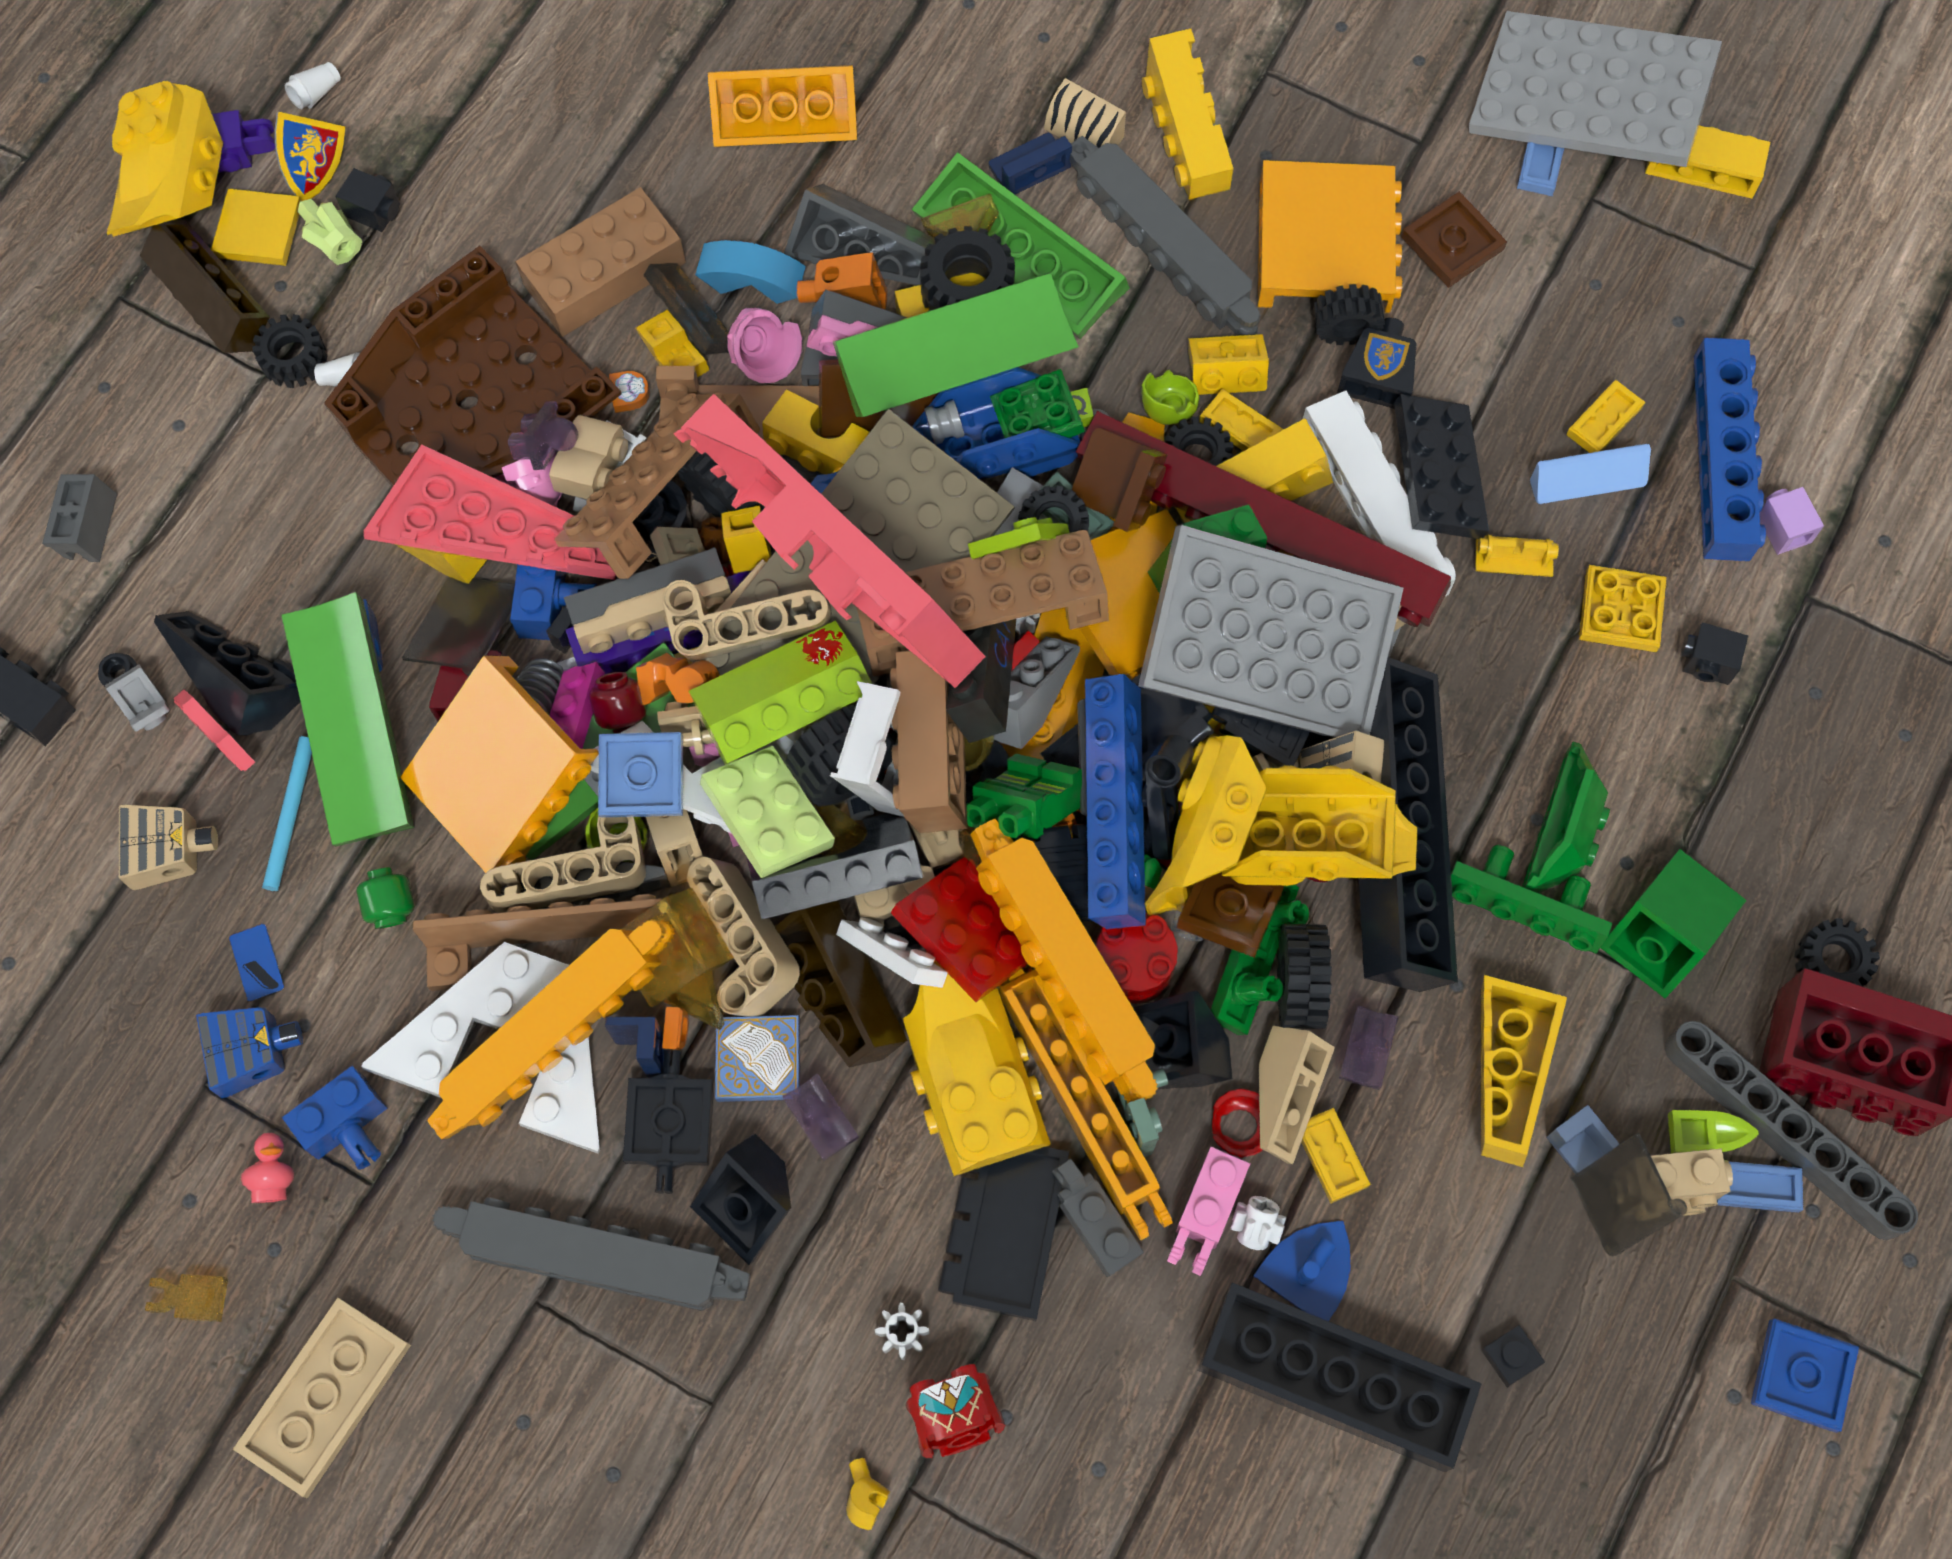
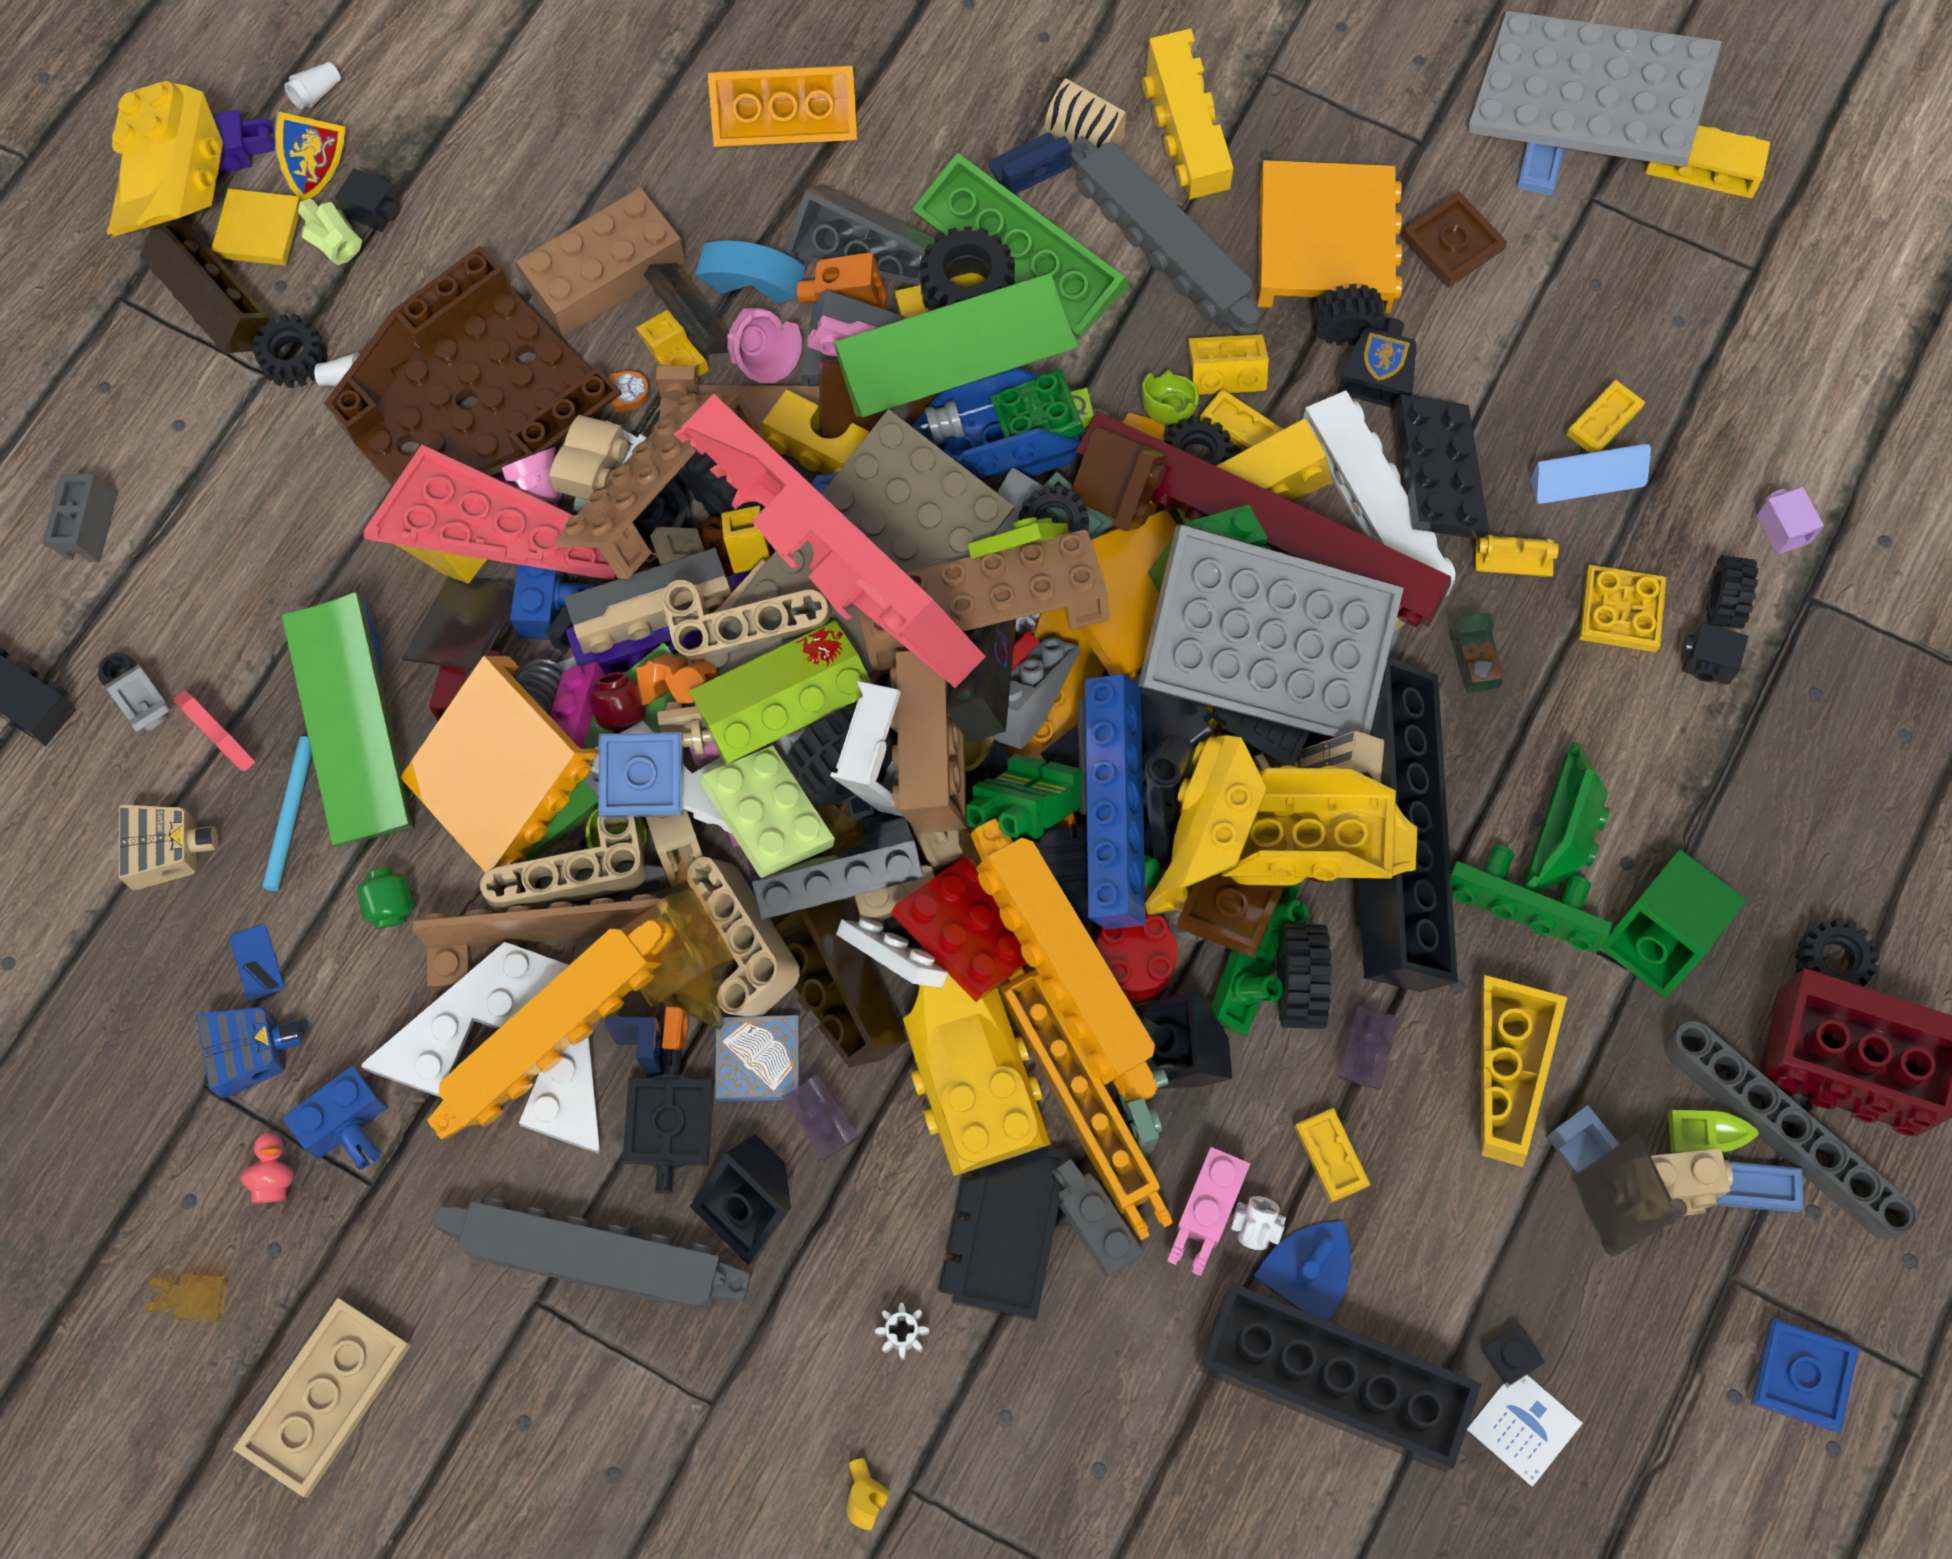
black wedge [154,611,301,736] -> none
clear purple hips [508,401,579,470] -> none
red brick [906,1364,1006,1458] -> none
clear yellow slope [921,194,999,238] -> none
red piece [1212,1088,1263,1158] -> none
tan slope [1259,1026,1335,1164] -> none
blue brick [1694,338,1766,561] -> none
none -> clear green leg [1449,613,1502,693]
none -> white sticker [1467,1375,1583,1487]
none -> black tyre [1706,555,1758,629]

